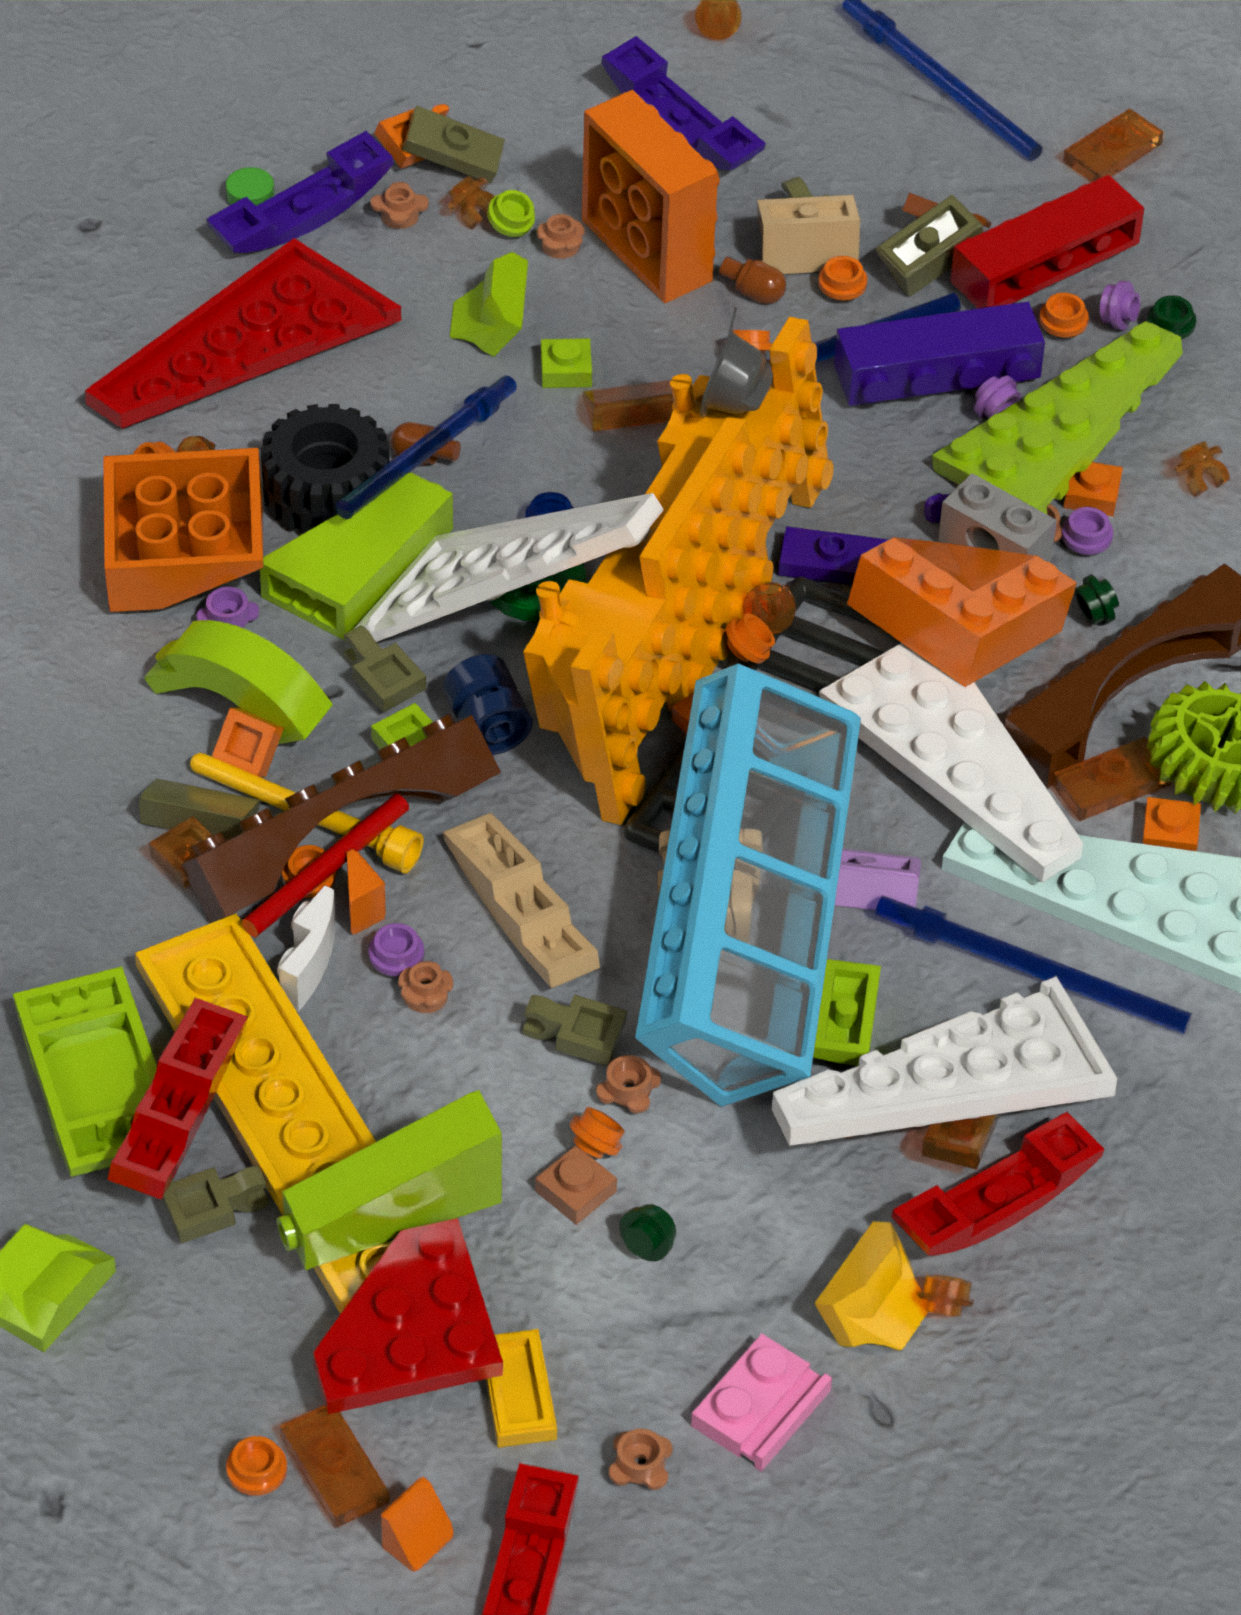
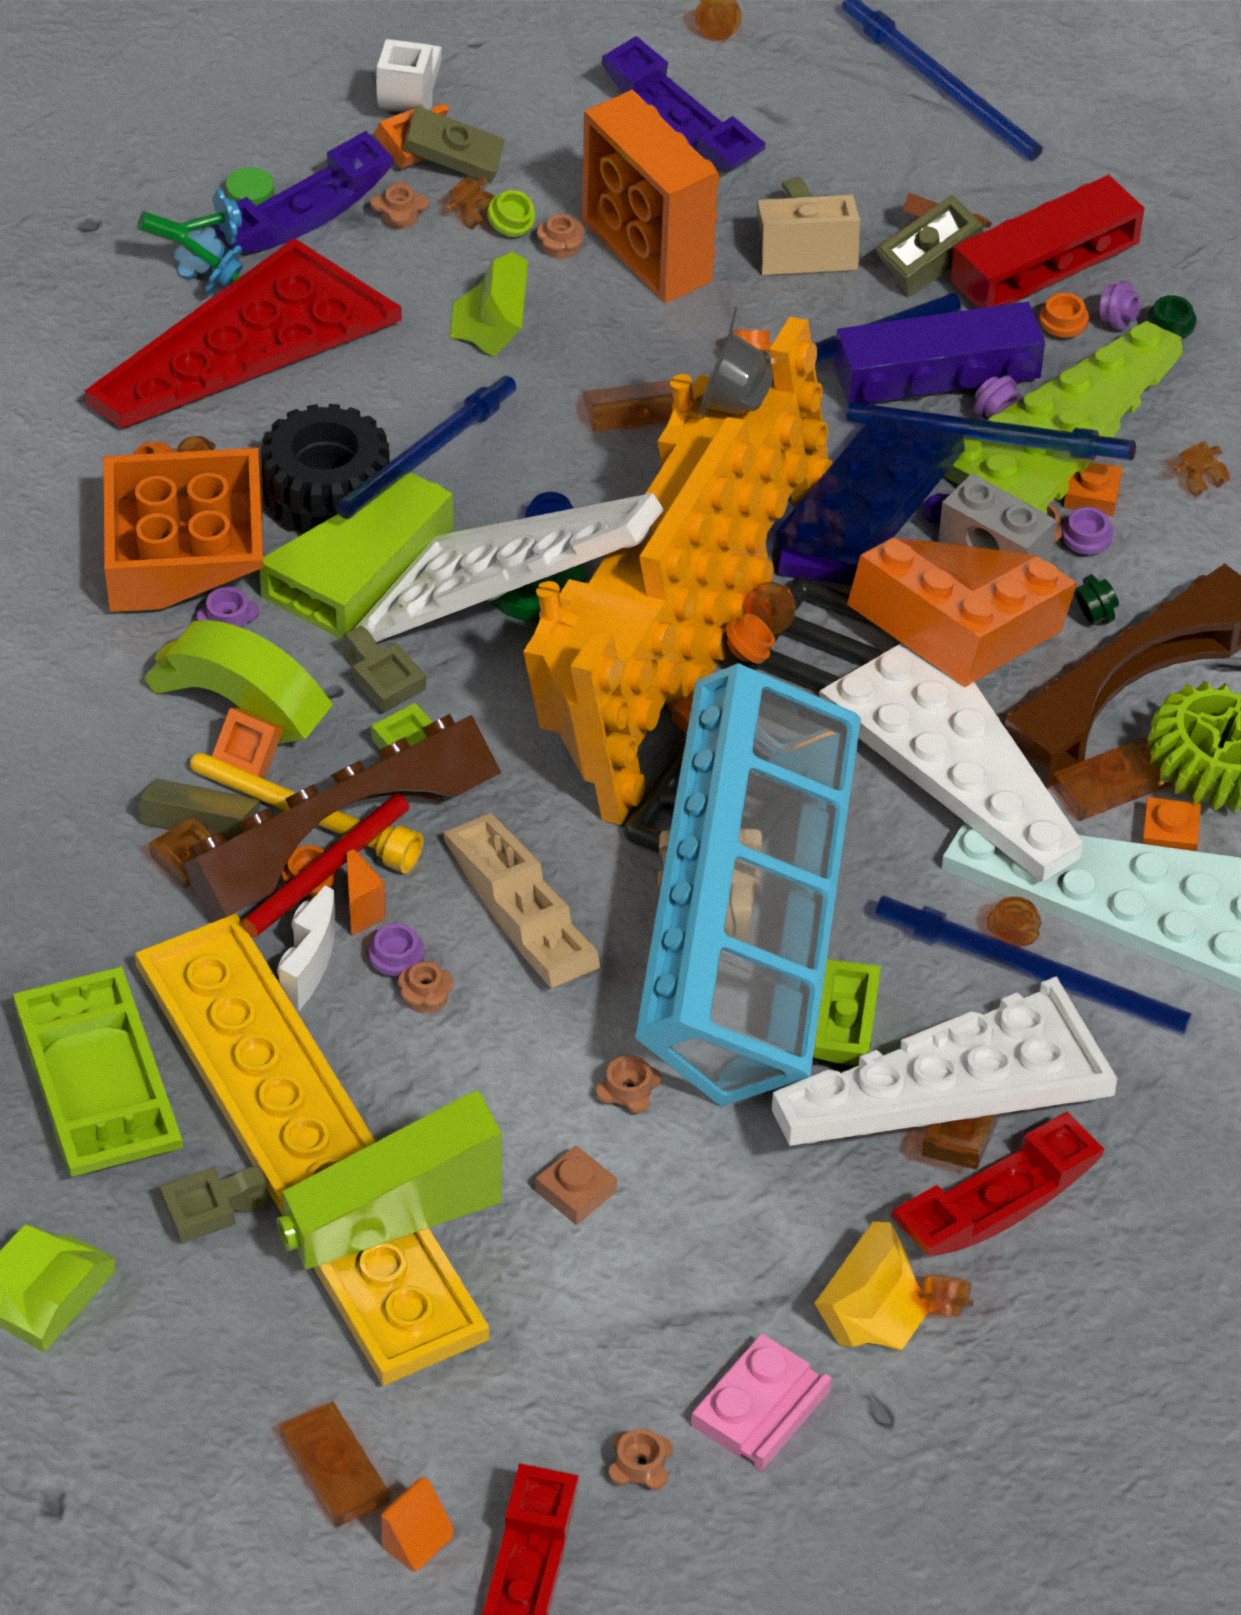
red slope [107,998,248,1200] -> none
orange plate [226,1436,287,1496] -> none
red plate [313,1218,503,1415] -> none
dark orange cylinder [390,422,461,466] -> none
dark blue wheel [443,654,533,755] -> none
yellow tile [486,1329,557,1448] -> none
olive plate [522,994,628,1066] -> none
lime plate [541,338,592,388] -> none
orange plate [569,1107,625,1158] -> none
dark green plate [619,1204,676,1261] -> none
dark orange cylinder [719,256,786,305] -> none
orange plate [818,256,867,301] -> none
lavender slope [835,849,922,914] -> none
clear orange plate [1063,108,1164,182] -> none
none -> dark azure plant [137,188,243,294]
none -> white brick [376,39,441,112]
none -> clear blue plate [776,414,965,566]
none -> clear blue bar [846,402,1136,461]
none -> clear orange plate [987,896,1041,947]

